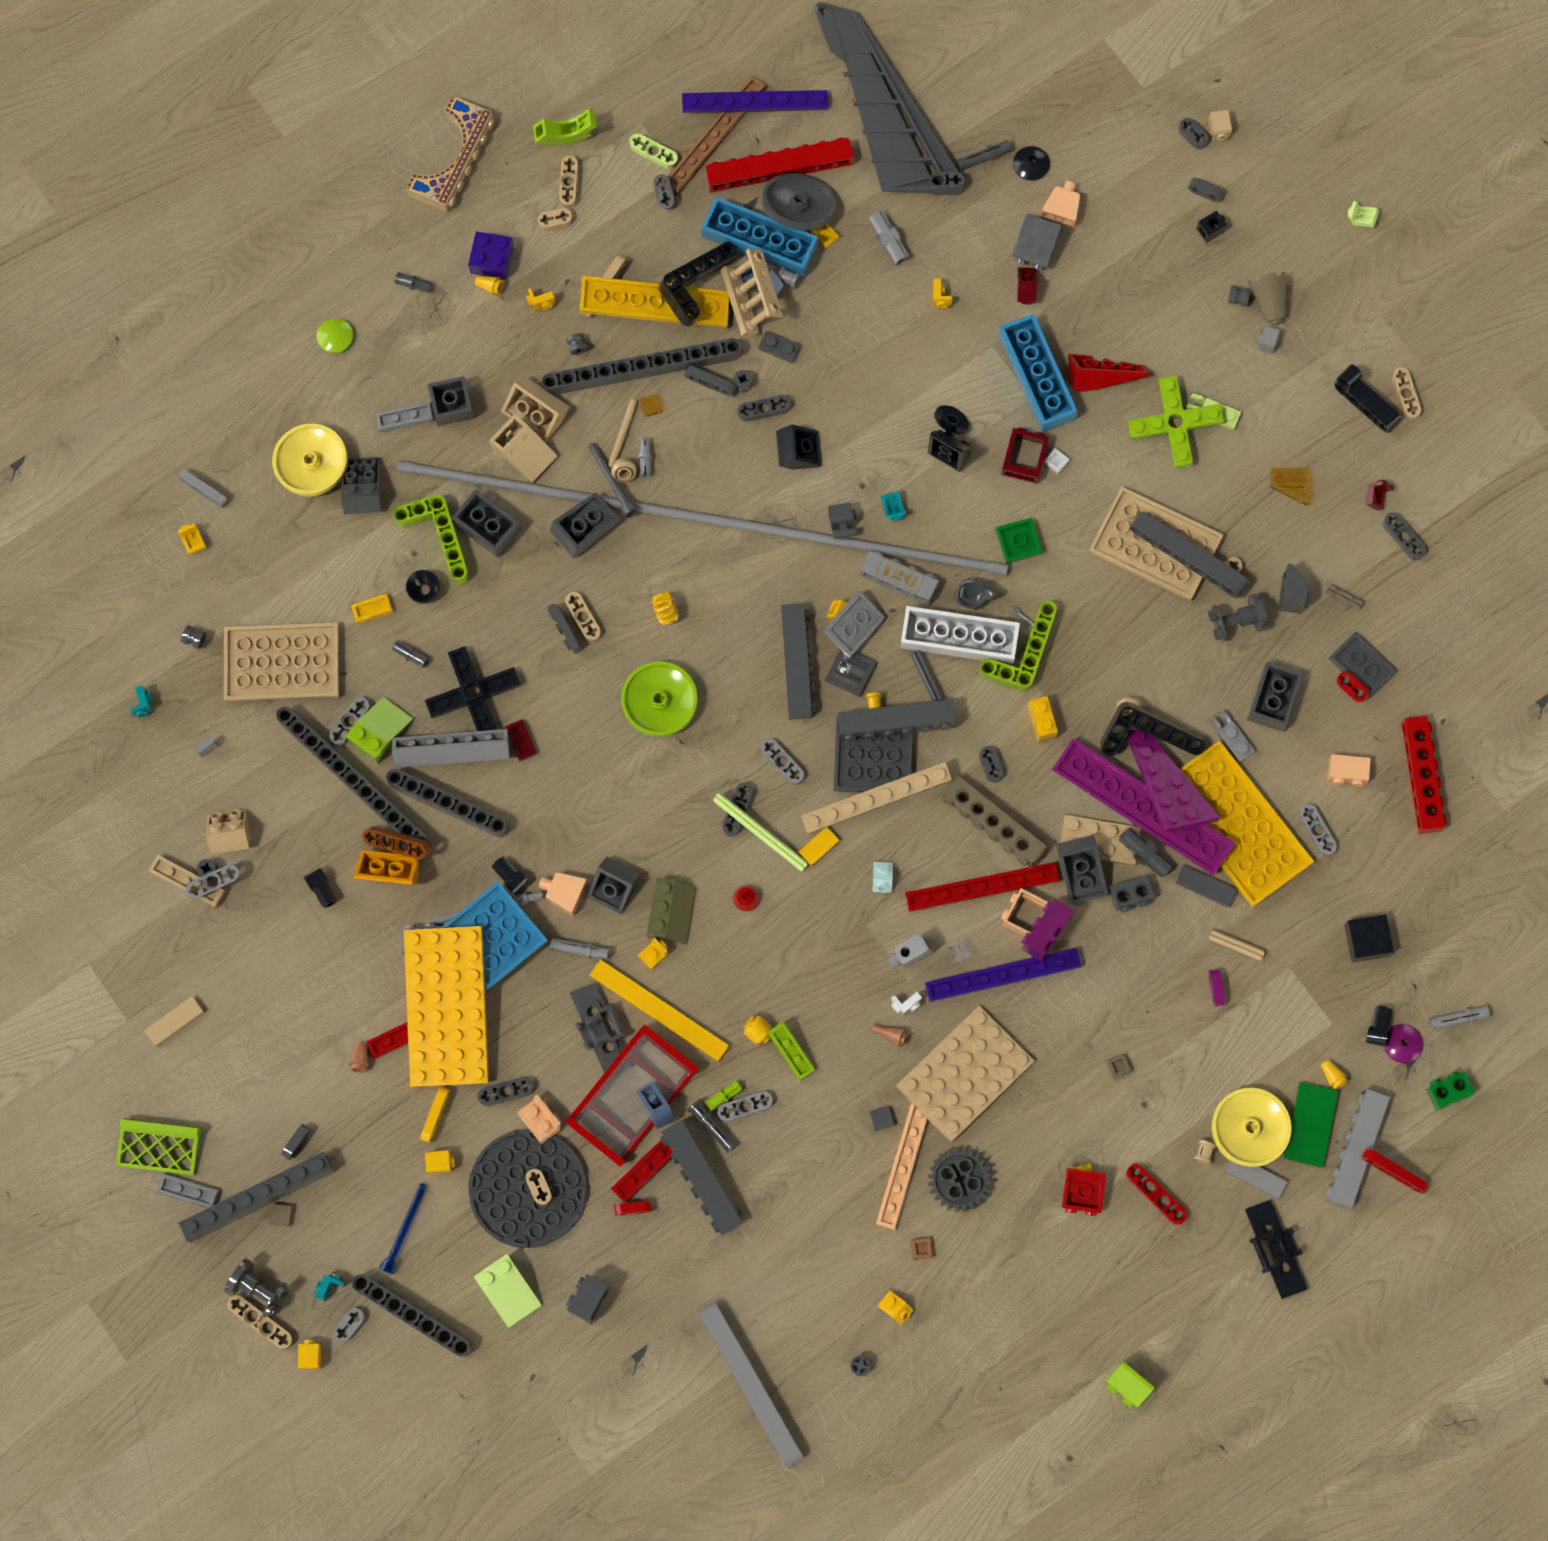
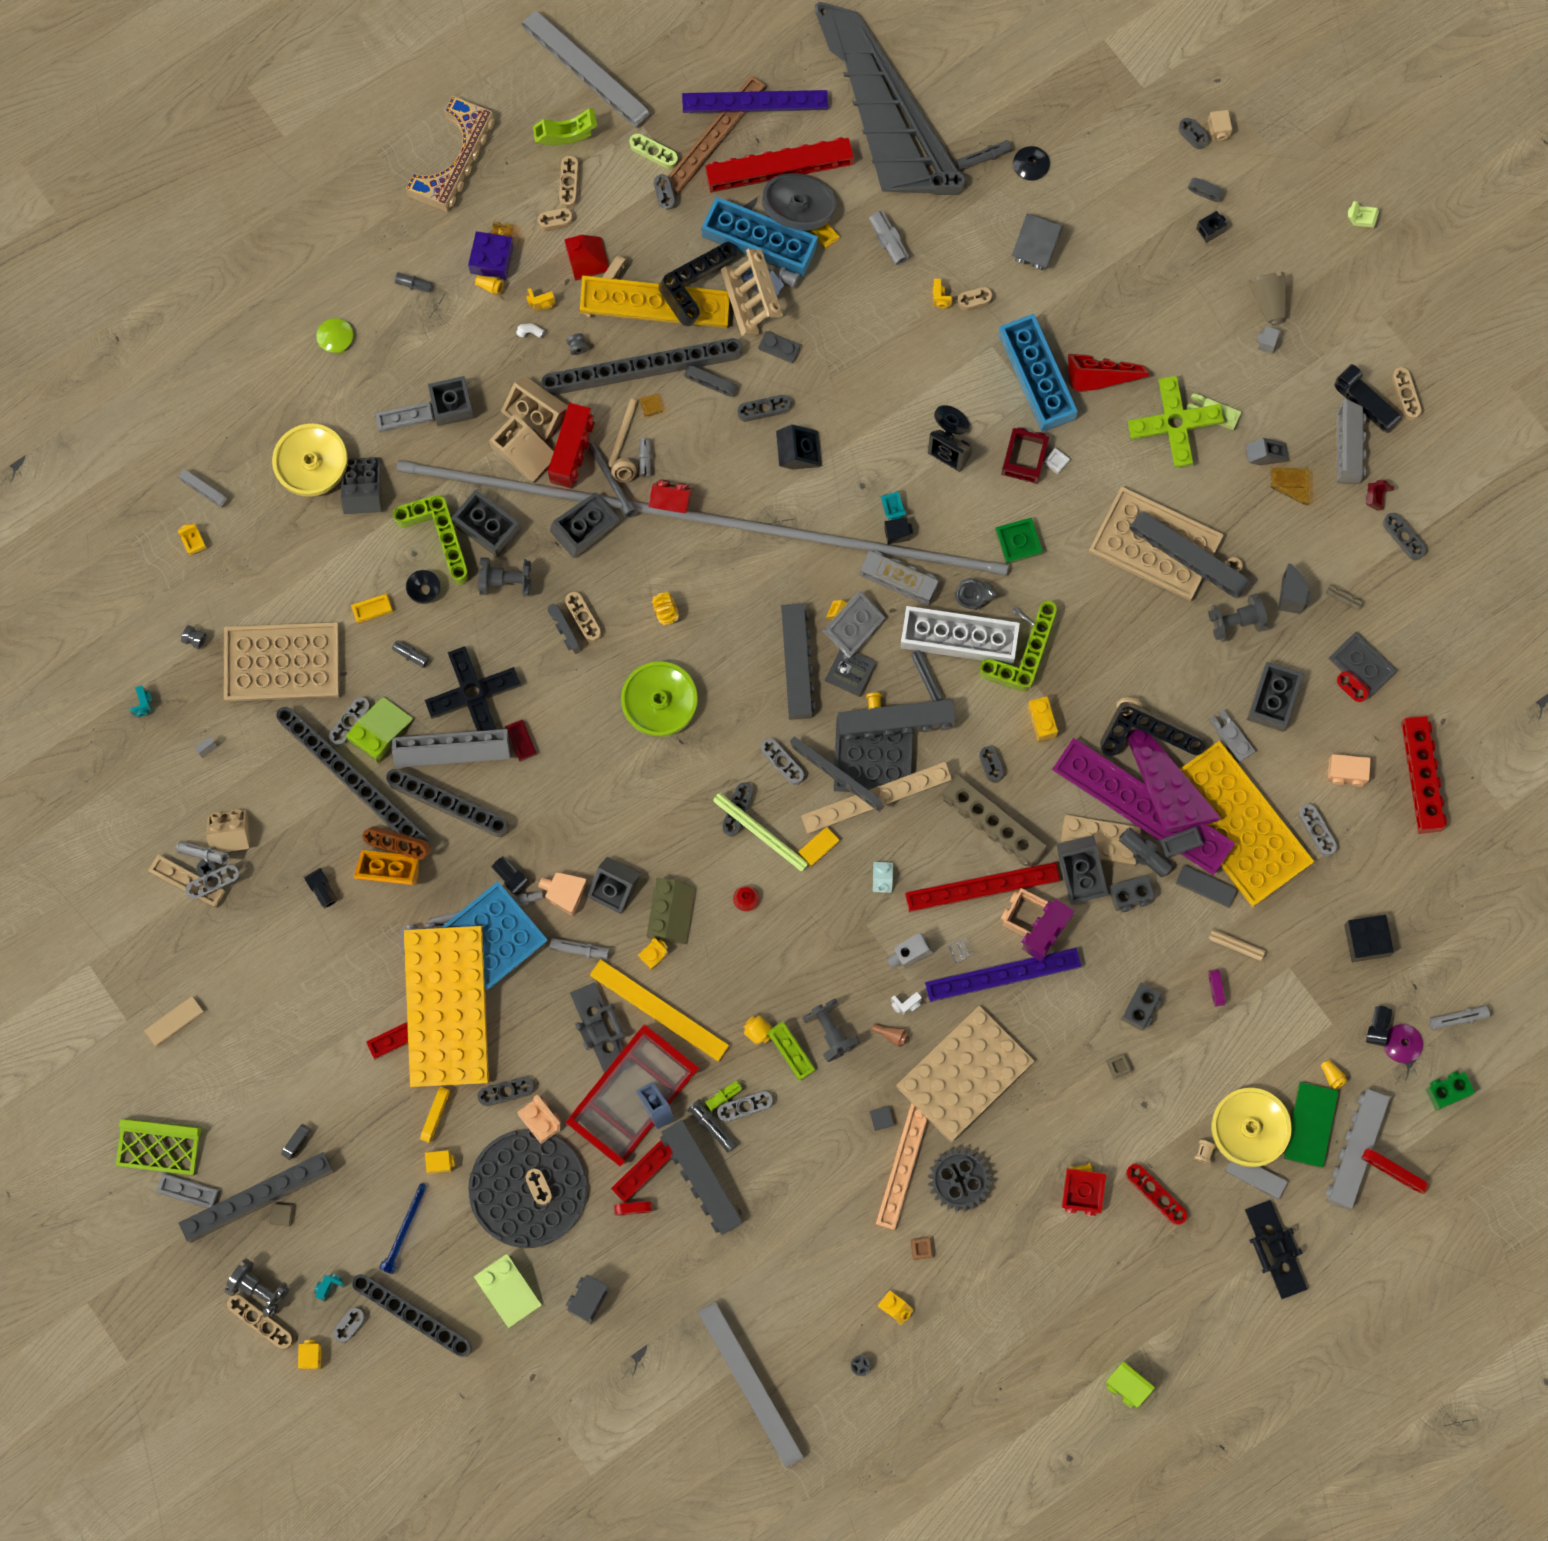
nougat cone [349,1042,369,1073] -> none
dark grey wheel [734,370,752,393] -> none
dark grey brick [828,502,857,539] -> none
dark red slope [1017,267,1037,305] -> none
light nougat torso [1041,181,1080,228] -> none
dark grey wheel [1228,285,1250,306] -> none
none -> light grey pin [176,841,229,865]
none -> dark grey piece [478,557,531,597]
none -> clear yellow wheel [491,221,513,237]
none -> white arm [516,323,545,338]
none -> light grey beam [522,11,649,127]
none -> red brick [548,402,595,489]
none -> red slope [564,235,609,281]
none -> red slope [649,479,693,514]
none -> dark grey tile [790,736,884,812]
none -> dark grey piece [802,998,861,1062]
none -> black brick [884,517,913,545]
none -> tan beam [957,287,992,311]
none -> dark grey brick [1121,983,1162,1031]
none -> dark grey tile [1160,827,1203,859]
none -> dark grey slope [1246,438,1289,465]
none -> light grey slope [1337,399,1366,484]

